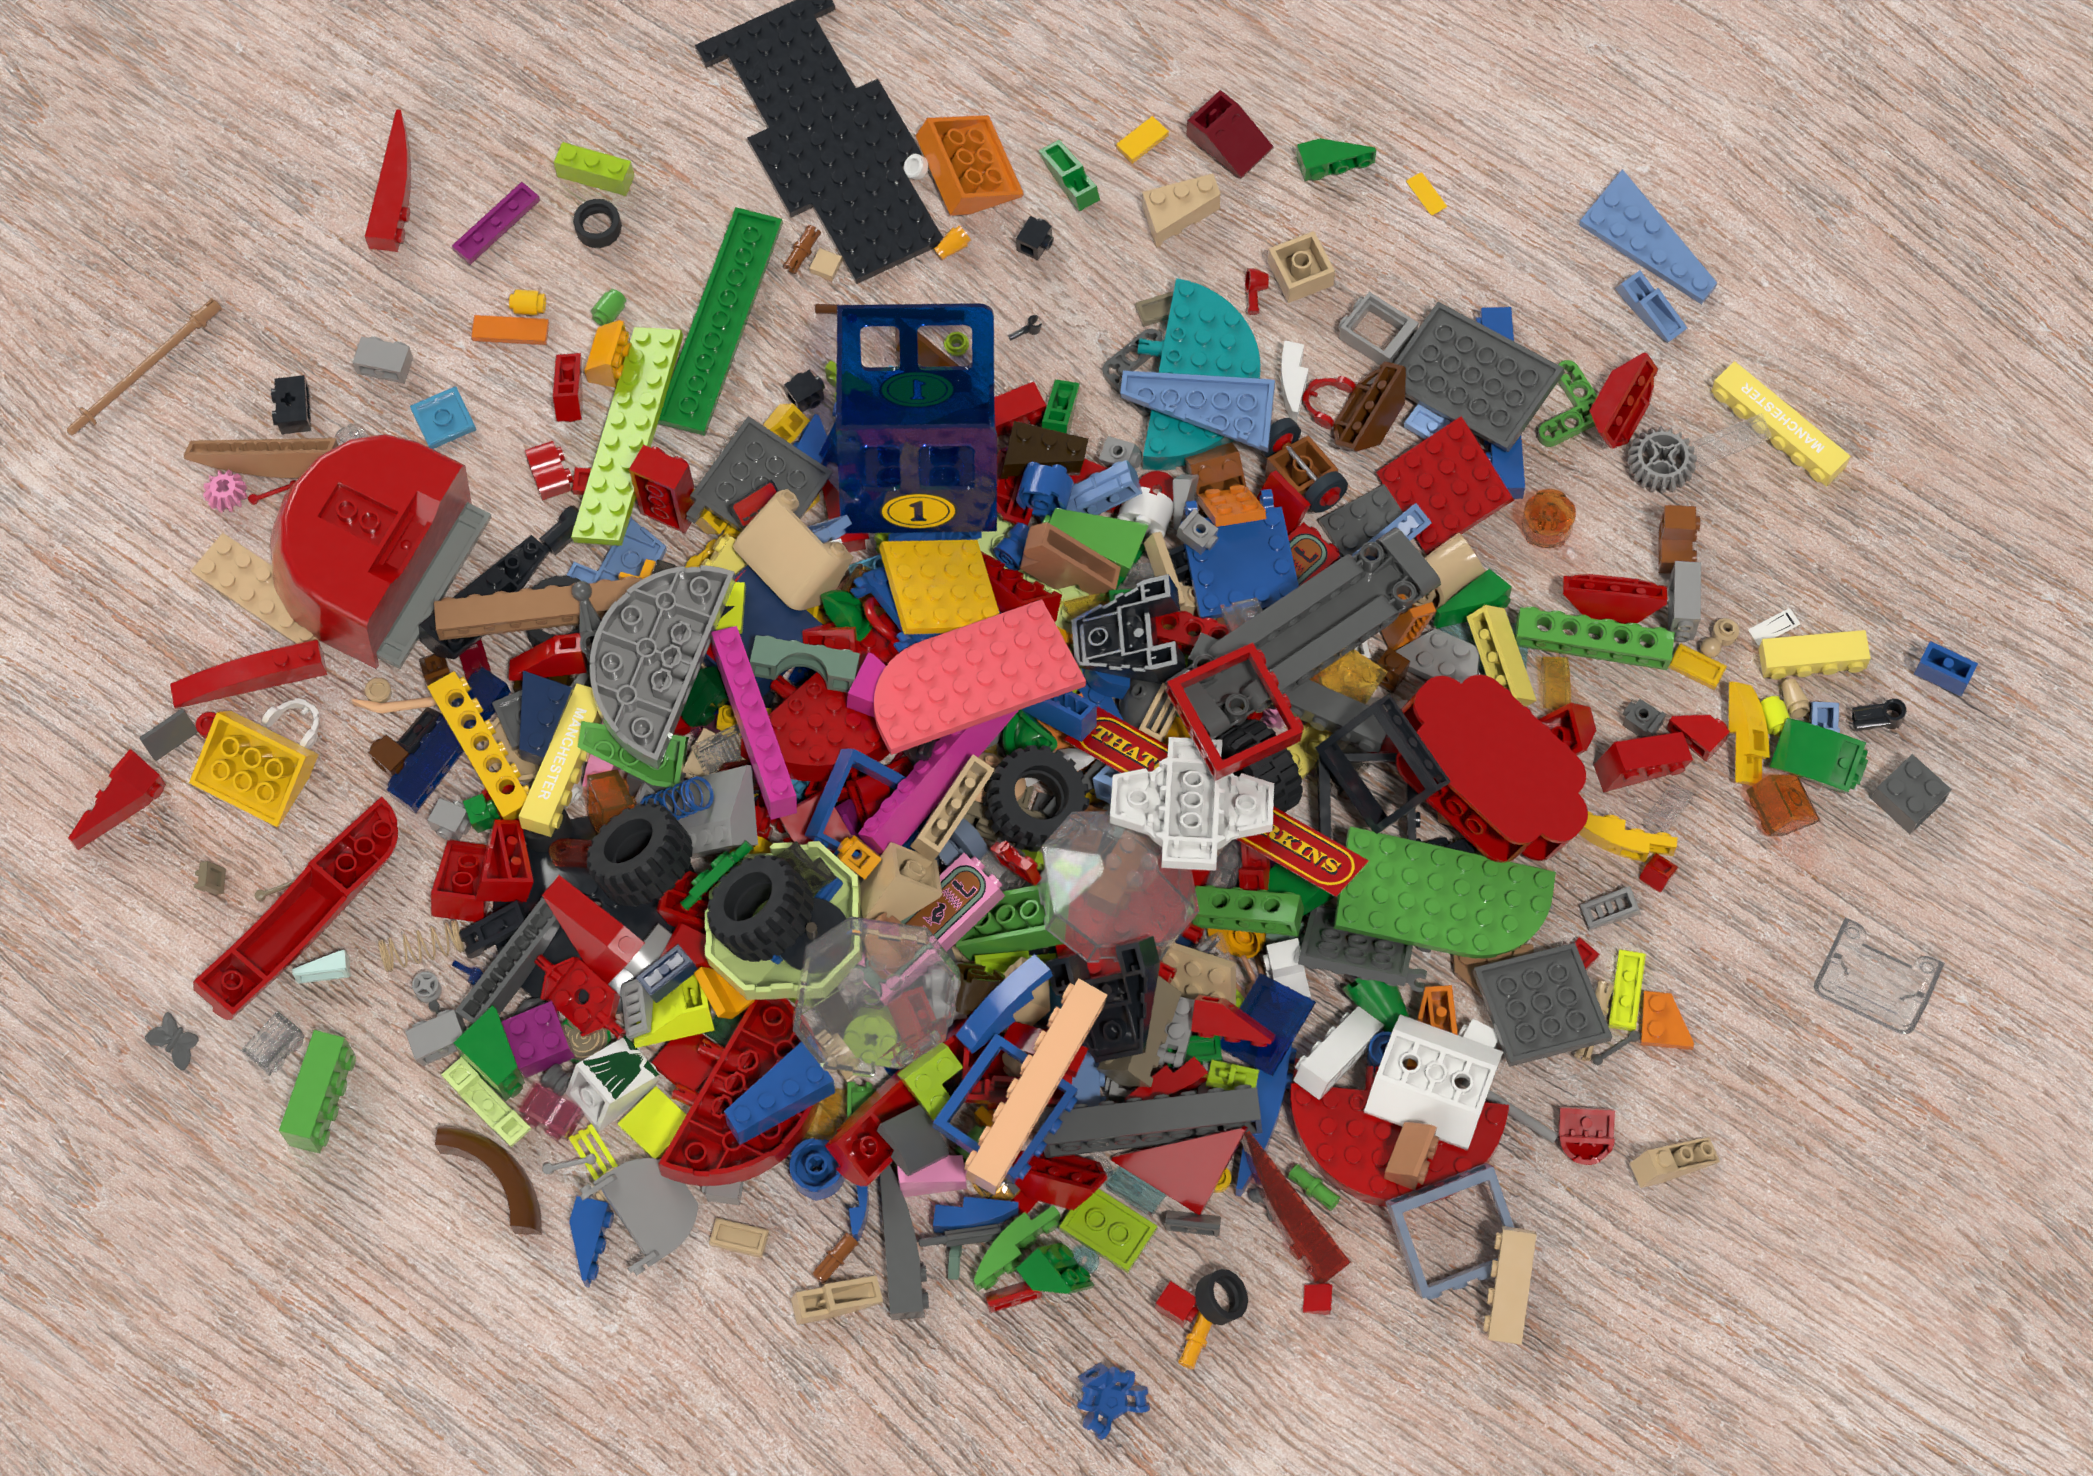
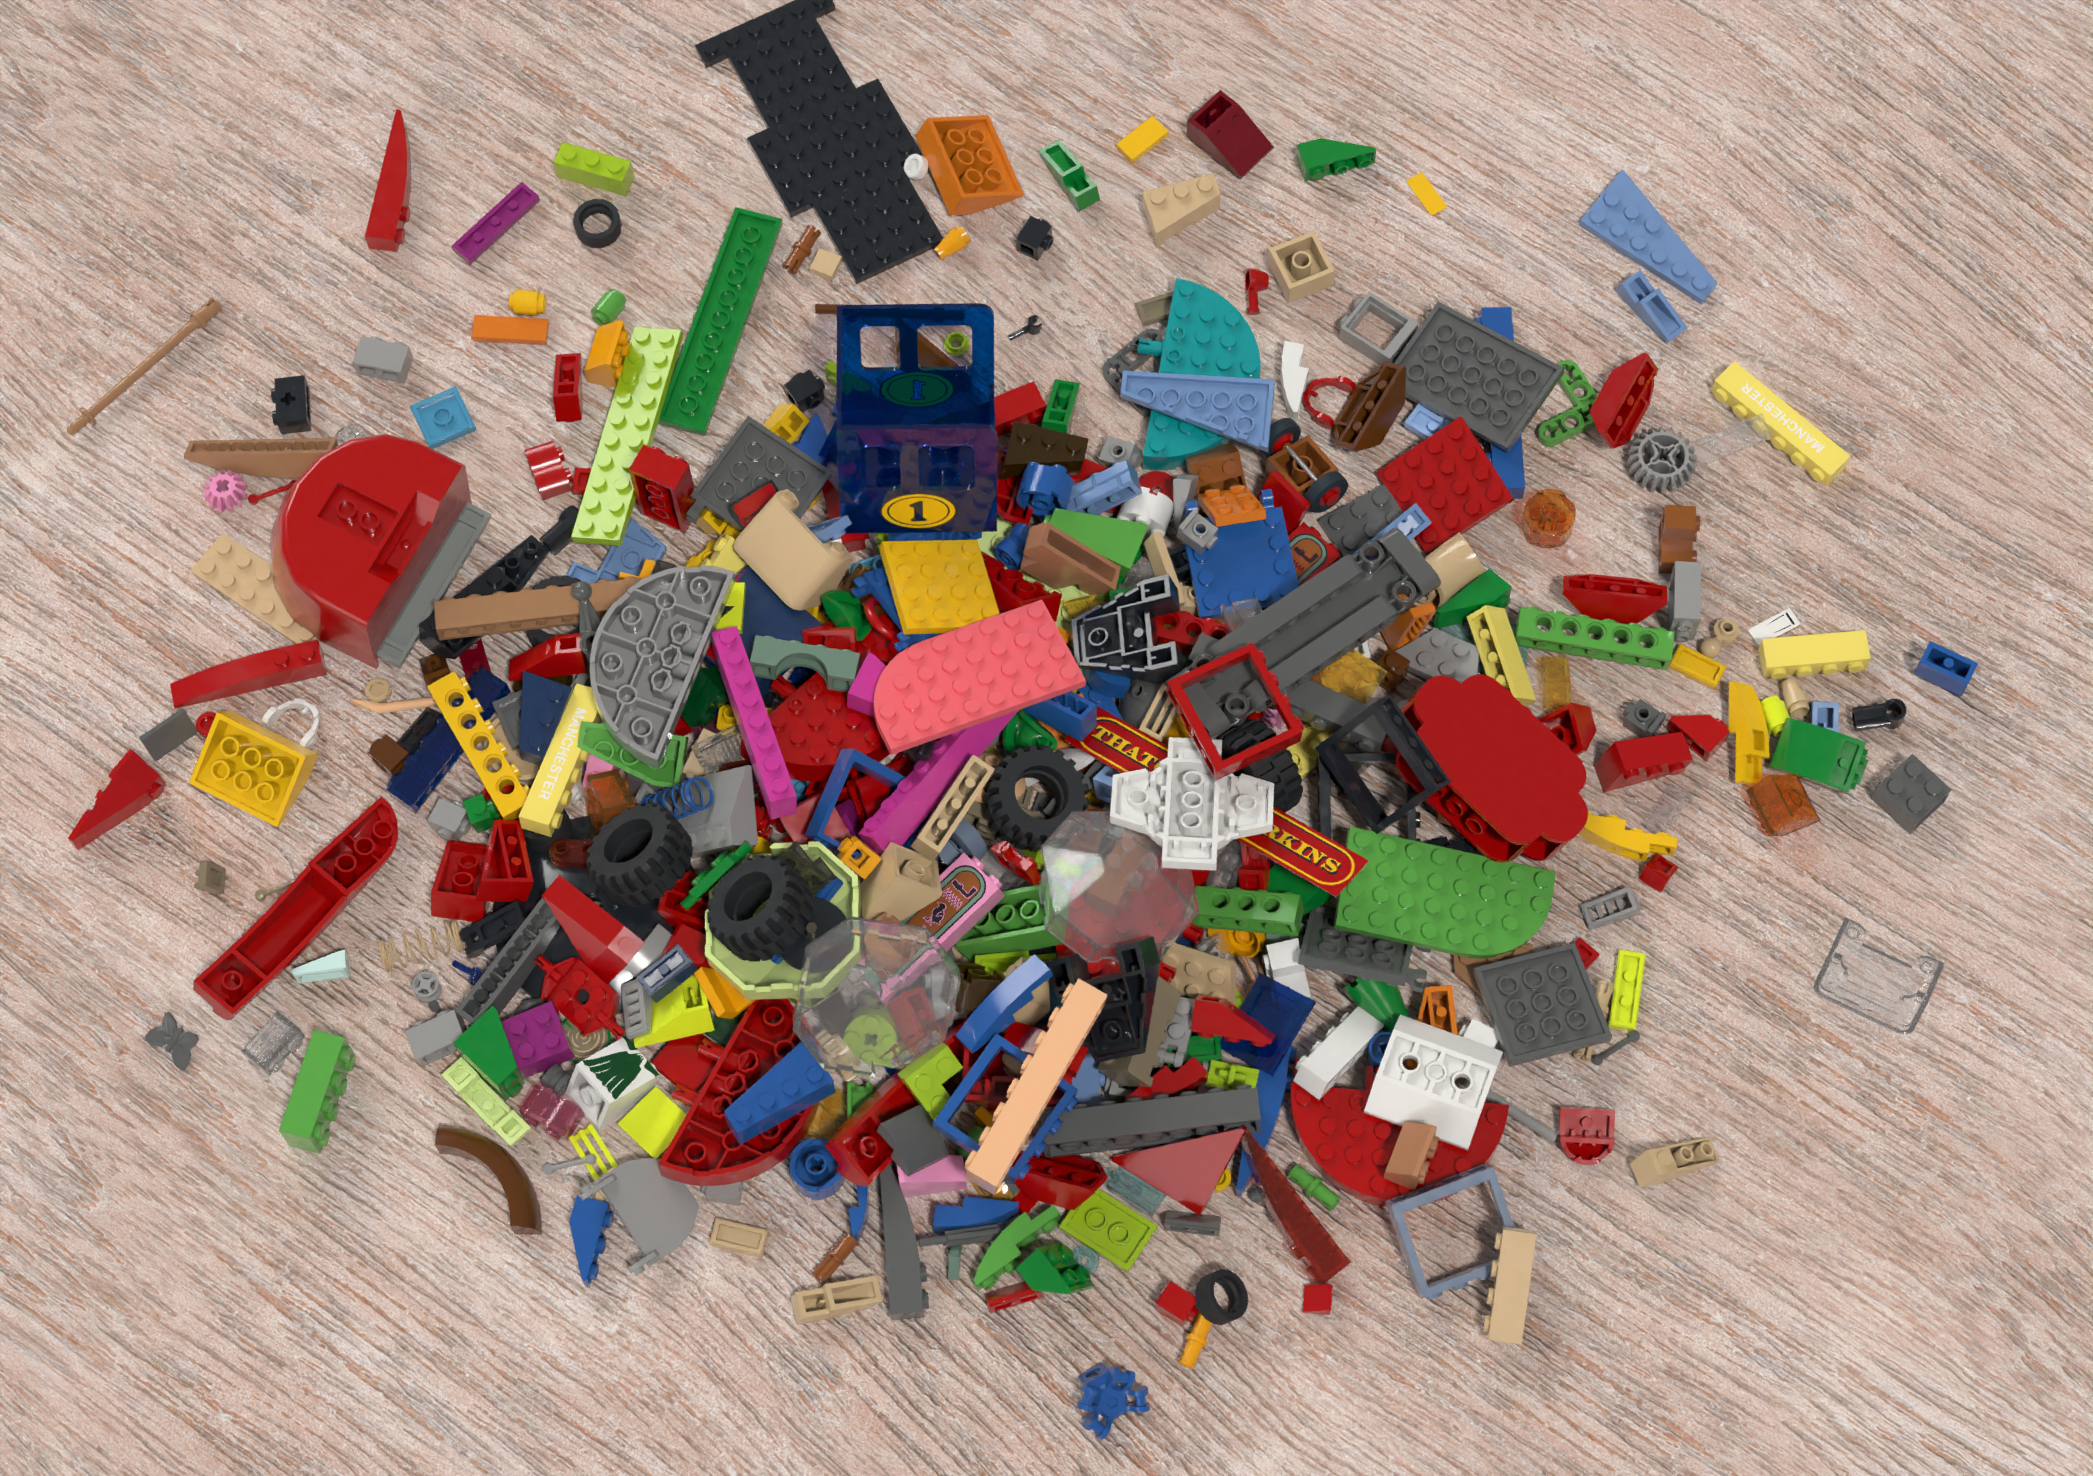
orange wing [1641,991,1694,1050] -> none

